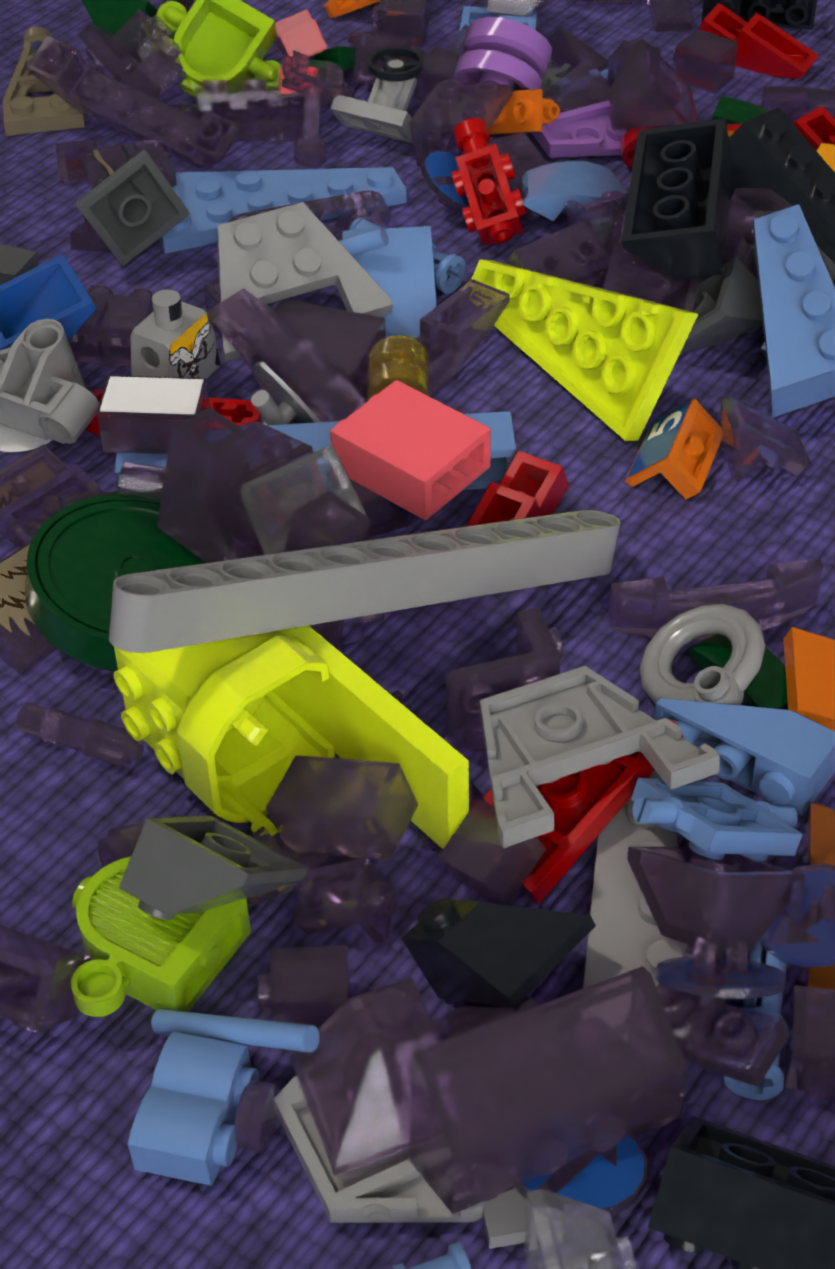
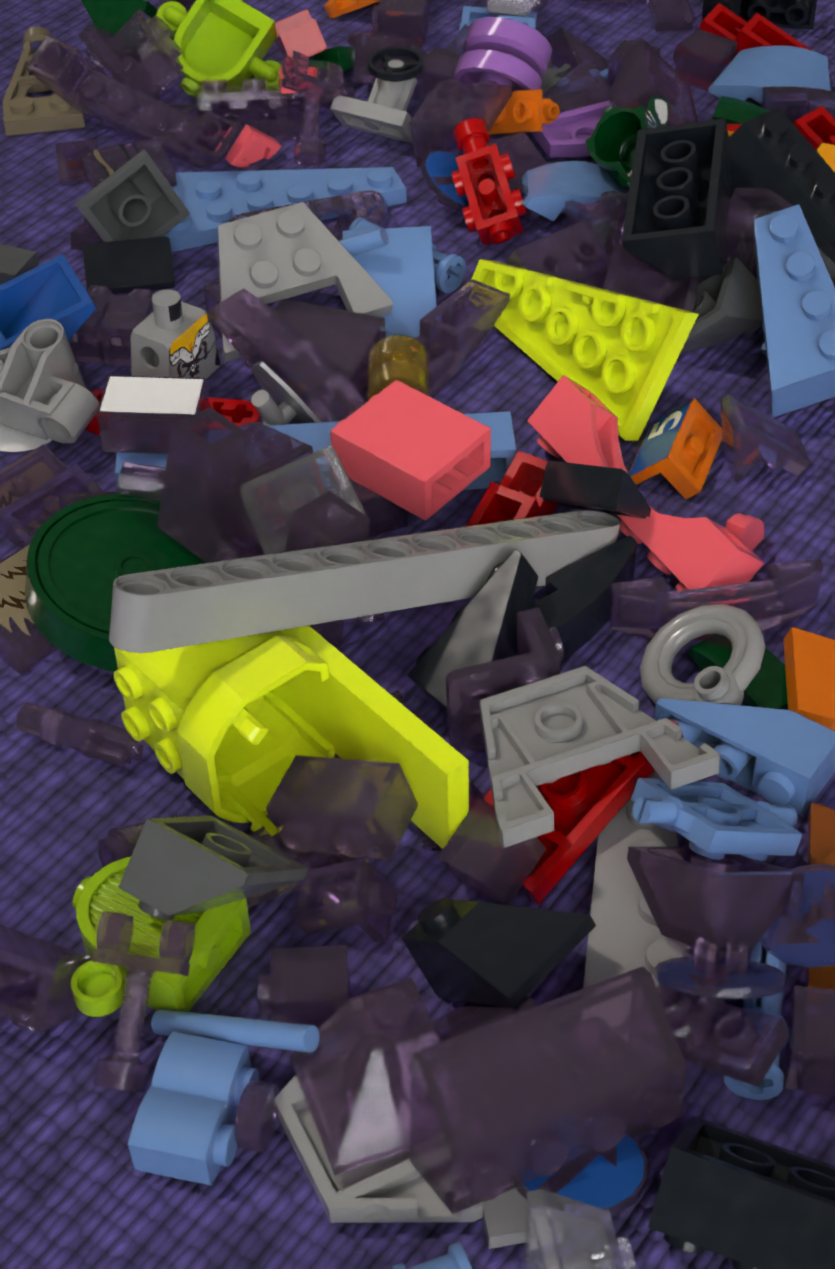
none -> black slope [83,236,175,297]
none -> bar [92,911,195,1093]
none -> coral tile [225,124,282,168]
none -> black slope [407,549,539,732]
none -> black slope [518,536,637,675]
none -> coral arch [527,375,765,606]
none -> black slope [539,461,651,519]
none -> dark green piece [585,96,669,189]
none -> medium blue slope [708,46,832,113]
none -> coral tile [725,513,765,551]

